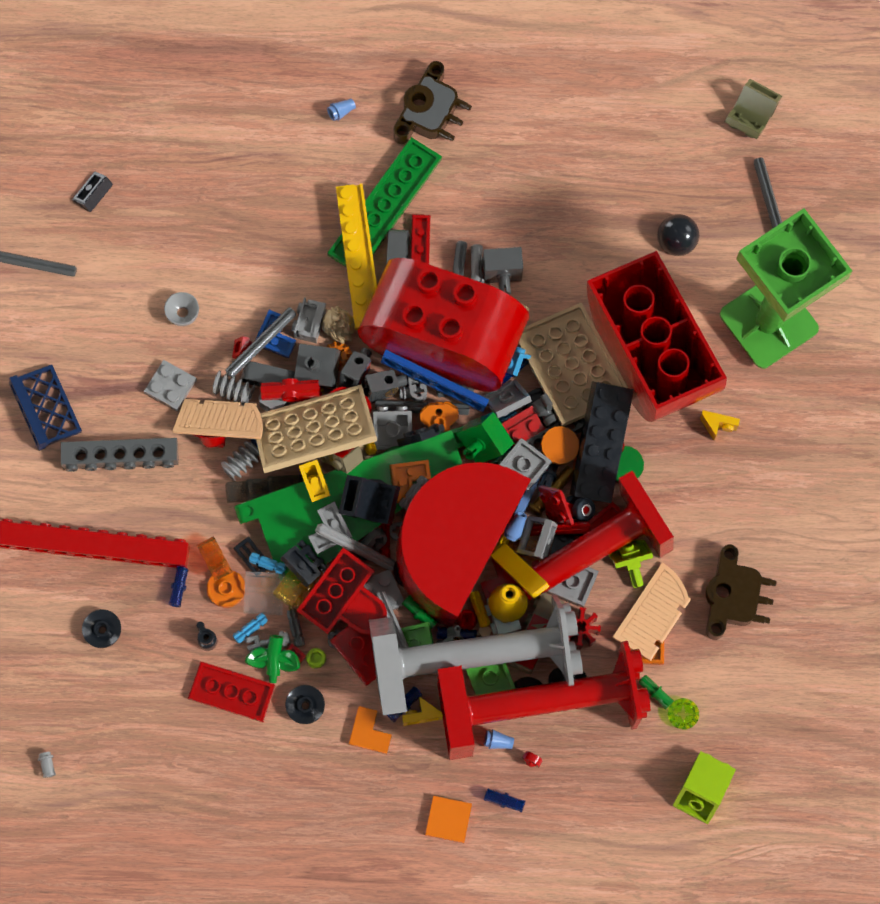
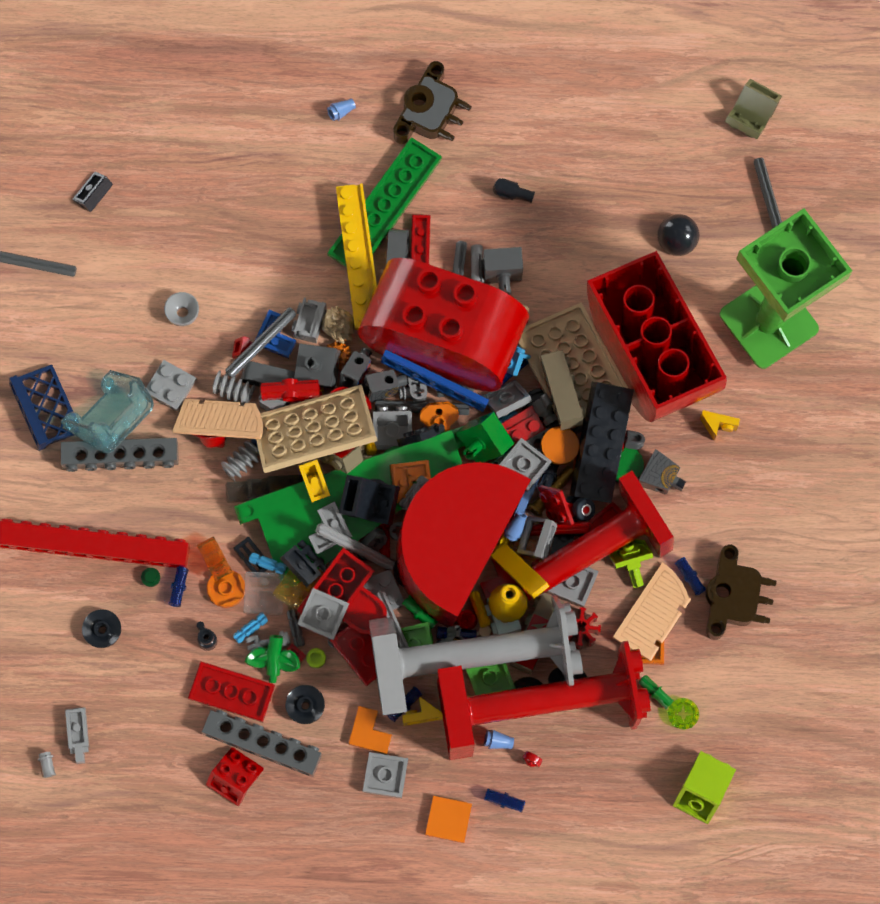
none -> clear light blue windscreen [61,370,154,453]
none -> light grey hinge [65,707,89,764]
none -> dark green plate [141,568,161,587]
none -> dark grey brick [202,709,322,777]
none -> red bracket [206,747,264,807]
none -> light grey plate [297,588,349,640]
none -> light grey plate [363,752,408,799]
none -> black arm [493,178,535,203]
none -> dark tan brick [541,350,586,430]
none -> dark grey tile [625,430,645,450]
none -> dark grey torso [639,449,686,494]
none -> clear blue pin [675,557,706,596]

